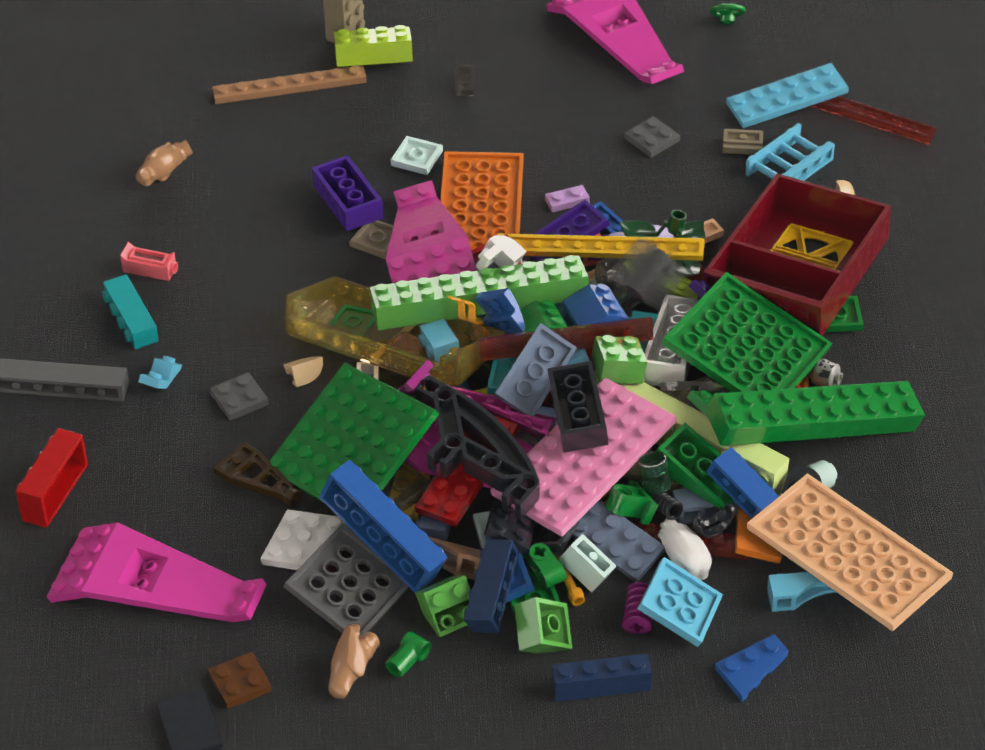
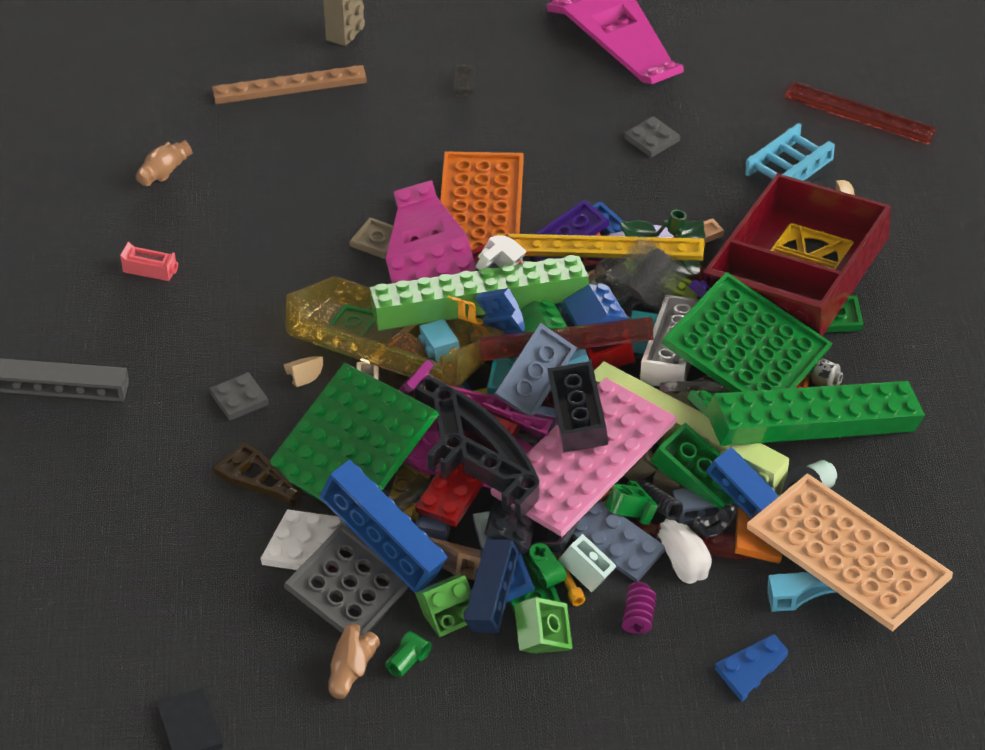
red piece [16,428,88,528] -> none
dark pink wing [46,522,267,622] -> none
teal brick [102,274,159,349] -> none
medium azure slope [138,355,182,389] -> none
reddish brown plate [208,652,272,709] -> none
dark purple brick [311,155,383,231] -> none
lime brick [334,25,413,67] -> none
light aqua plate [391,136,443,175] -> none
lavender plate [545,185,590,213] -> none
dark blue brick [552,654,652,702] -> none
bright green brick [591,335,647,384] -> none
clear green wheel [638,452,672,494] -> none
medium azure plate [638,557,723,647] -> none
green piece [709,4,746,24] -> none
dark tan plate [723,129,763,155] -> none
medium azure plate [726,63,849,128] -> none

